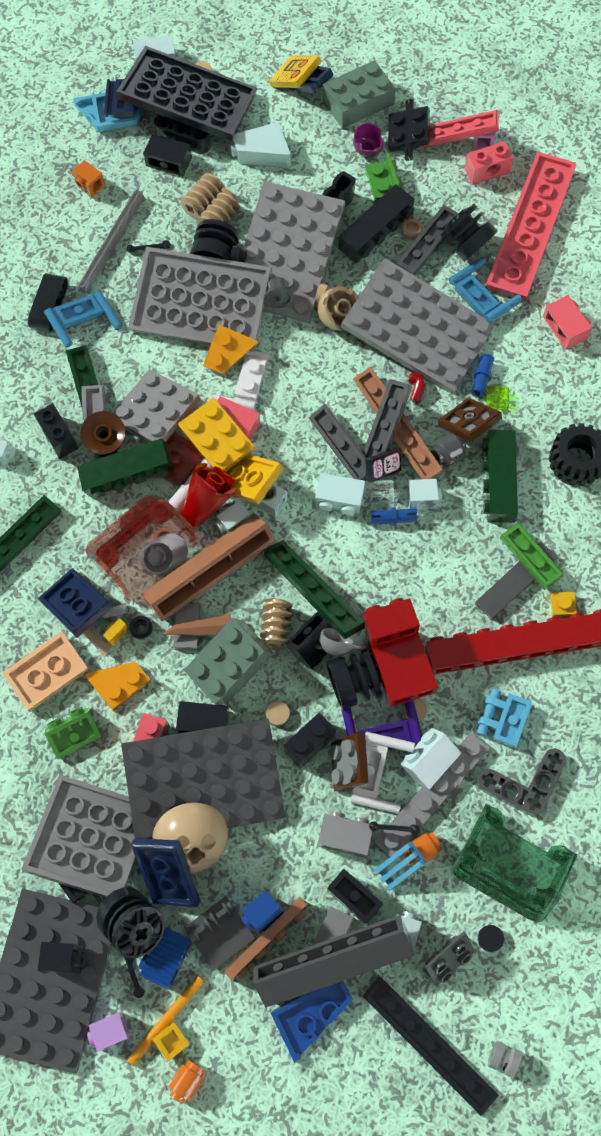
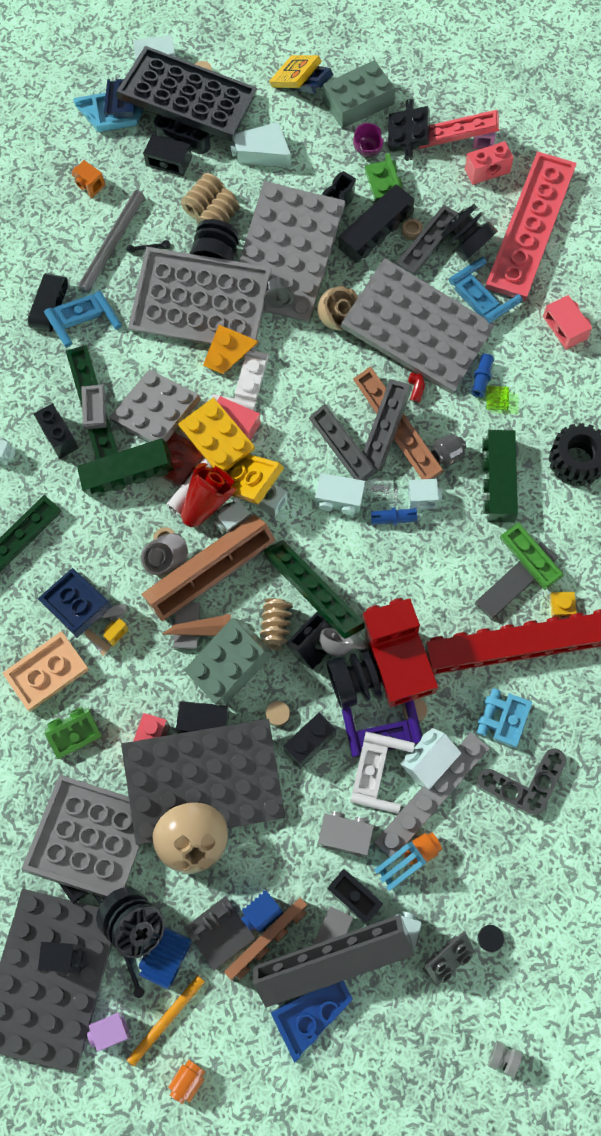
reddish brown dish [80,411,126,455] -> none
light orange wing [84,661,151,711] -> none
clear red windscreen [86,495,196,599] -> none
black plate [129,616,153,639] -> none
dark blue tile [131,838,201,907] -> none
yellow plate [151,1022,189,1062] -> none
black plate [231,244,247,263] -> none
tan tile [315,283,330,305] -> none
piece [330,732,369,792] -> none
black tile [363,976,499,1116] -> none
tile [365,448,402,482] -> none
black hinge [369,821,420,835] -> none
reddish brown piece [438,397,502,442] -> none
clear green windscreen [452,803,578,922] -> none

